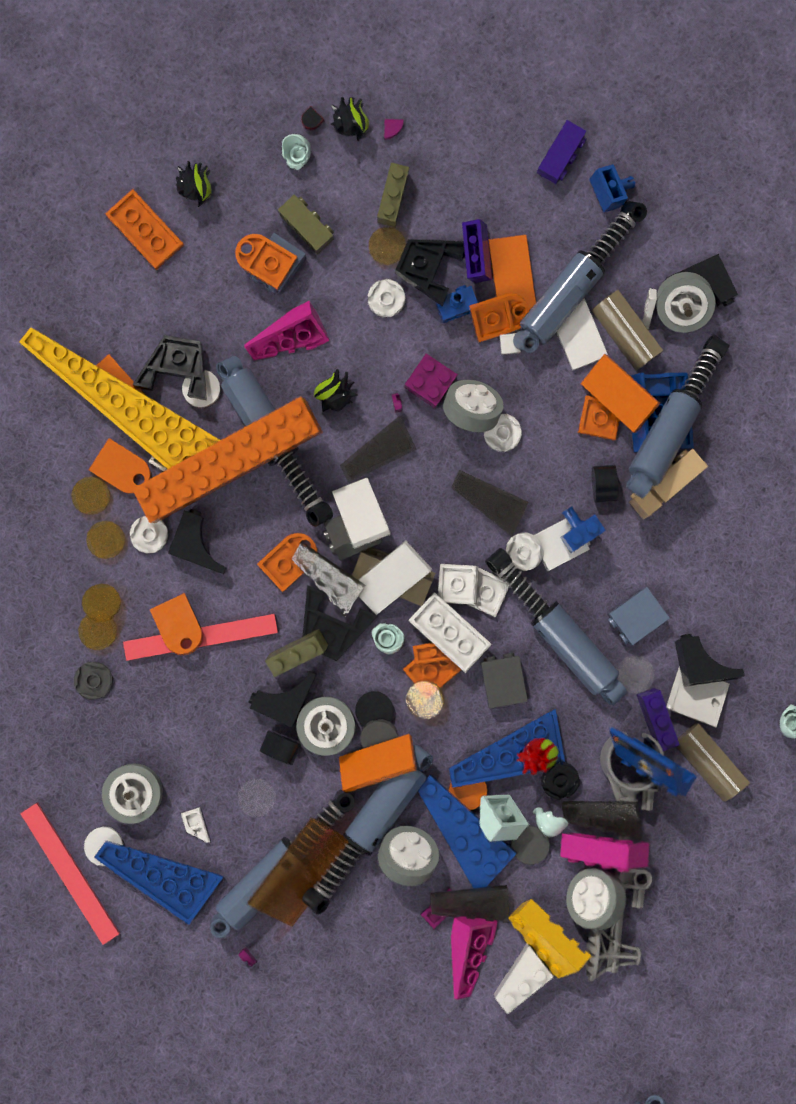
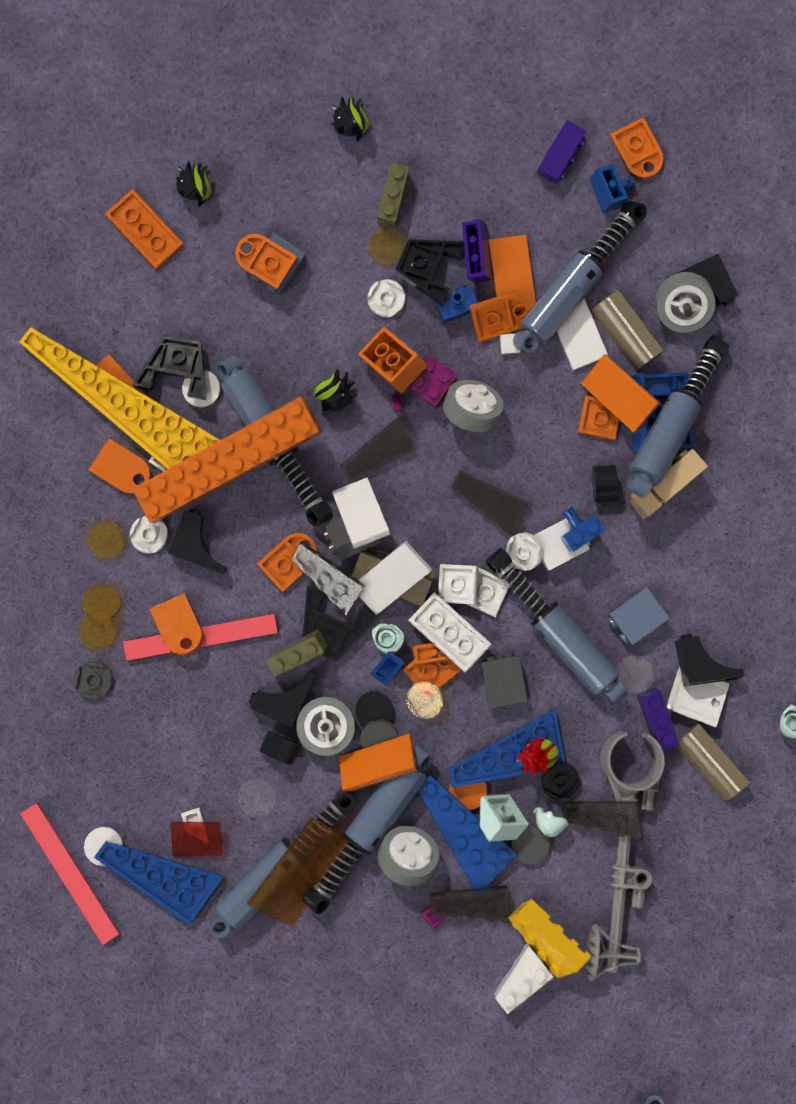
clear yellow tile [71,477,111,515] -> none
wheel [102,764,163,824] -> none
magenta tile [238,947,257,966] -> none
dark pink wedge [244,301,329,360] -> none
olive brick [278,194,334,255] -> none
light aqua hair [282,134,311,171] -> none
black tile [301,106,324,130] -> none
magenta tile [384,119,404,140] -> none
dark pink wedge [451,915,497,1000] -> none
white tile [484,414,521,452] -> none
dark pink wedge [560,833,649,872] -> none
wheel [566,868,626,930] -> none
blue piece [610,727,697,797] -> none
white tile [642,288,657,329] -> none
none -> clear red piece [170,821,222,856]
none -> orange brick [358,327,428,394]
none -> blue slope [371,651,404,685]
none -> orange tile [610,117,663,179]

